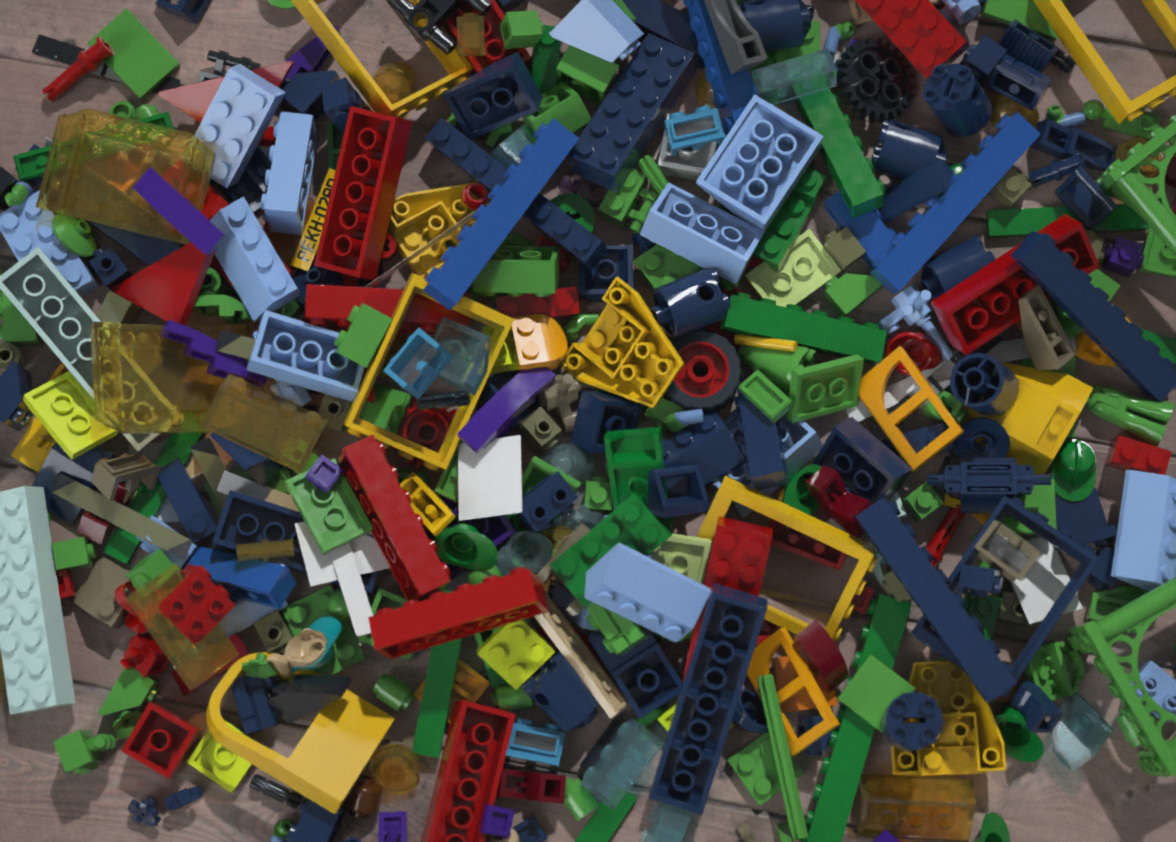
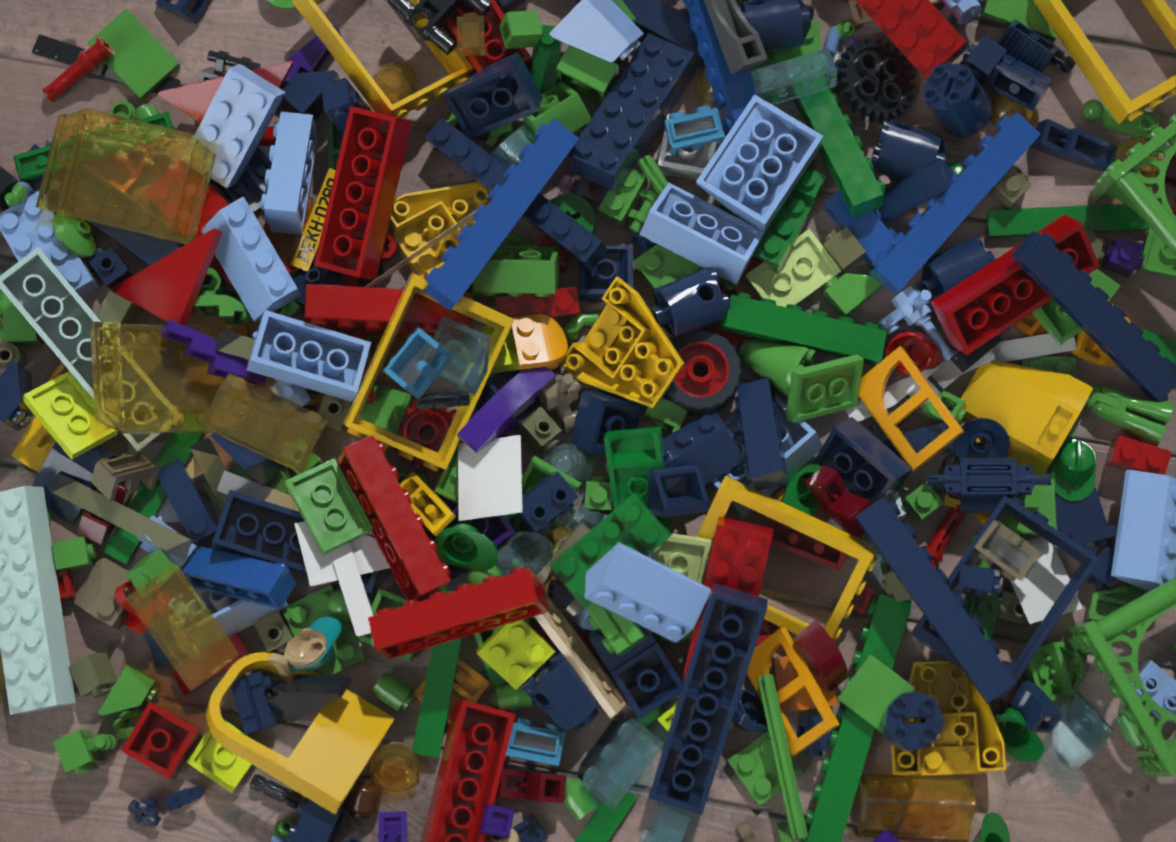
red brick [120,631,175,677] -> none
dark purple slope [133,167,226,256] -> none
red bracket [158,564,236,644] -> none
clear yellow pin [237,539,295,562] -> none
bright green plant [241,653,277,679] -> none
dark purple tile [305,455,344,494] -> none
bright green brick [334,302,392,368] -> none
red plate [462,183,489,209] -> none
medium blue arm [666,409,704,432] -> none
yellow piece [734,334,797,352] -> none
bright green tile [738,369,794,423] -> none
dark blue cylinder [950,353,1019,416] -> none
dark tan slope [1018,285,1076,370] -> none
dark blue pin [1028,153,1086,188] -> none
arm [1046,105,1086,128] -> none
dark blue tile [1054,166,1117,231] -> none
none -> olive brick [69,652,118,698]

